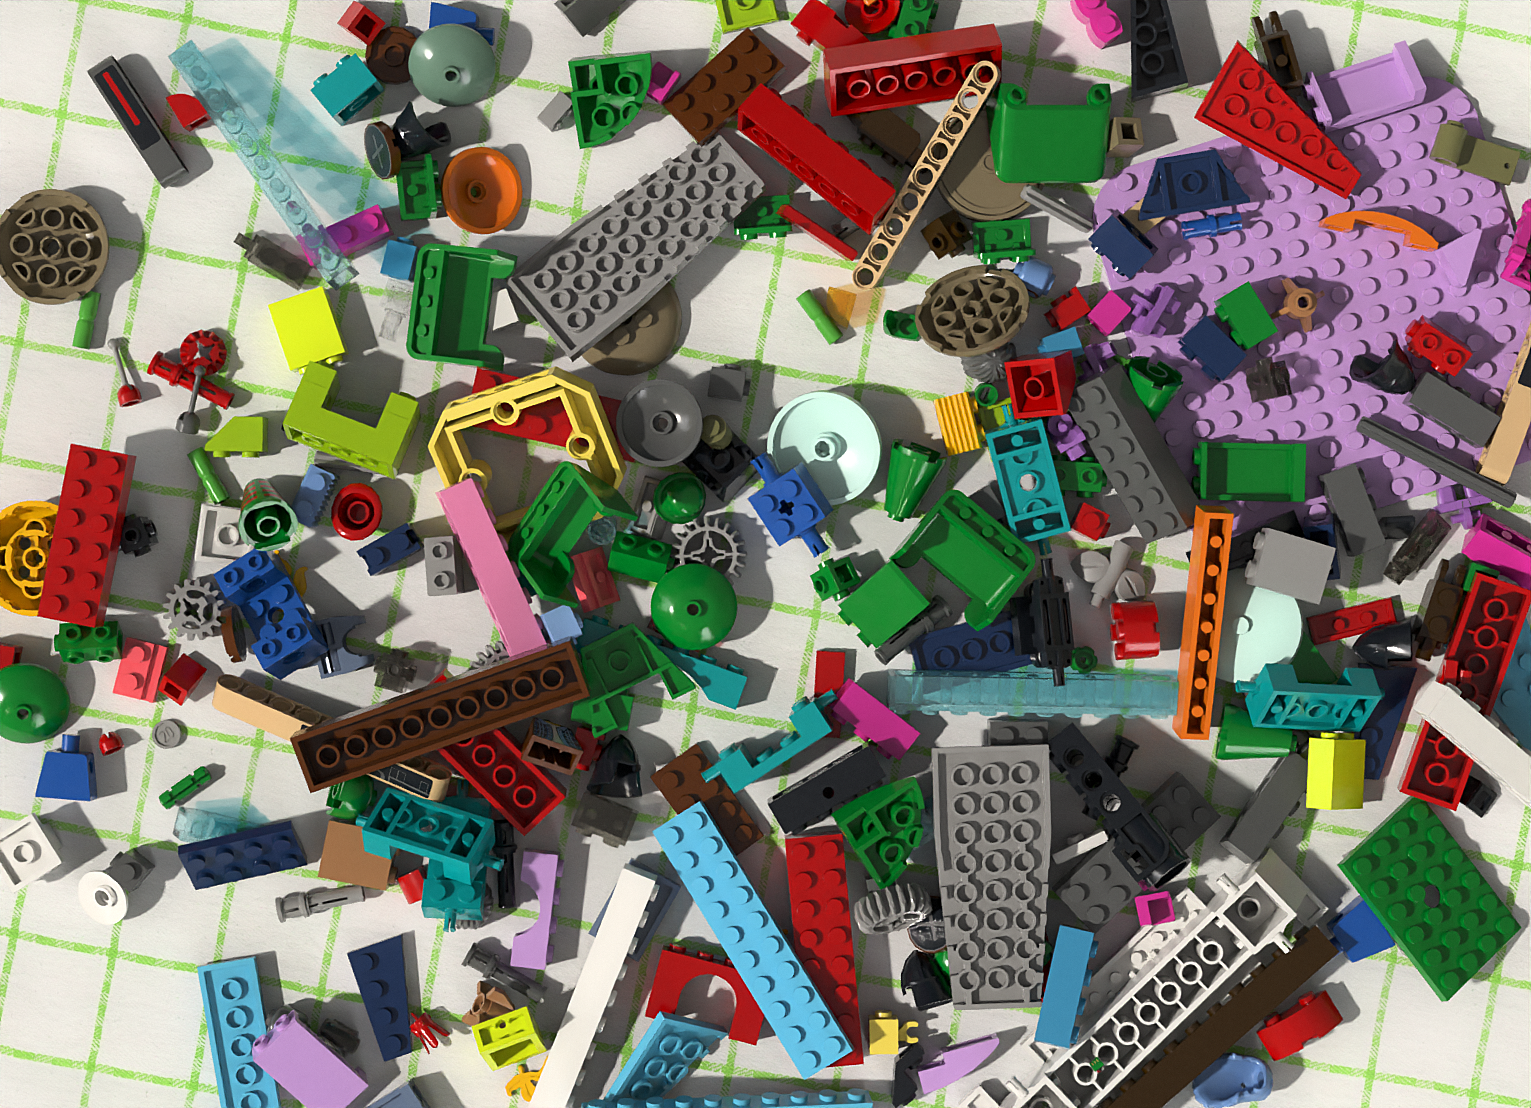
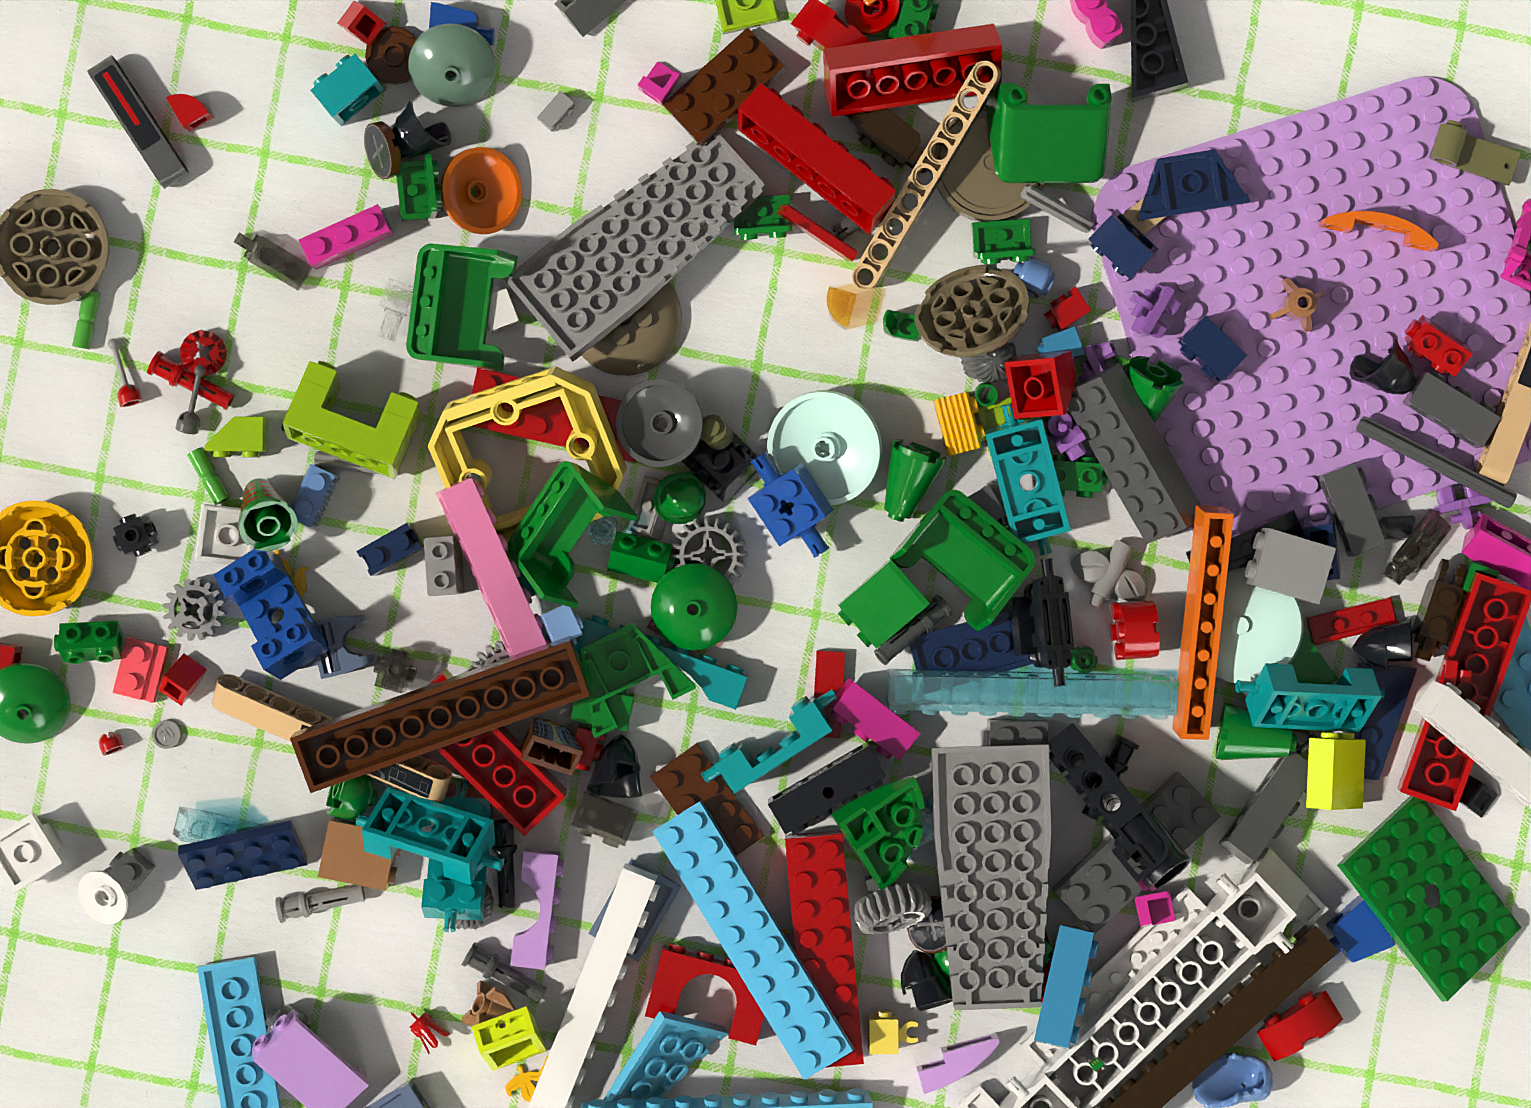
blue torso [35,734,97,801] -> none
red brick [37,444,137,628] -> none
green axle [159,766,212,809] -> none
clear light blue brick [168,40,360,291] -> none
tile [221,605,247,663] -> none
neon yellow brick [268,286,349,375] -> none
clear smoke brick [317,1018,361,1058] -> none
red hat [331,483,383,541] -> none
dark blue wing [347,933,413,1062] -> none
dark azure brick [380,237,420,283] -> none
red brick [396,865,427,904] -> none
green brick [568,52,652,149] -> none
coral plate [570,546,620,613] -> none
dark grey brick [707,363,751,402] -> none
bright green piece [796,289,843,345] -> none
green brick [810,556,861,602] -> none
black slope [891,1042,925,1108] -> none
dark brown brick [920,209,973,260] -> none
white plate [1050,828,1109,865] -> none
red brick [1069,502,1111,541] -> none
dark pink panel [1084,290,1131,337] -> none
dark tan brick [1106,117,1144,158] -> none
blue pin [1181,212,1242,240] -> none
green panel [1191,441,1306,502] -> none
red wing [1194,40,1361,199] -> none
green brick [1214,281,1278,351] -> none
clear smoke brick [1245,357,1292,403] -> none
dark brown hinge [1251,11,1303,104] -> none
lavender panel [1302,40,1427,133] -> none
lavender slope [1434,229,1482,288] -> none

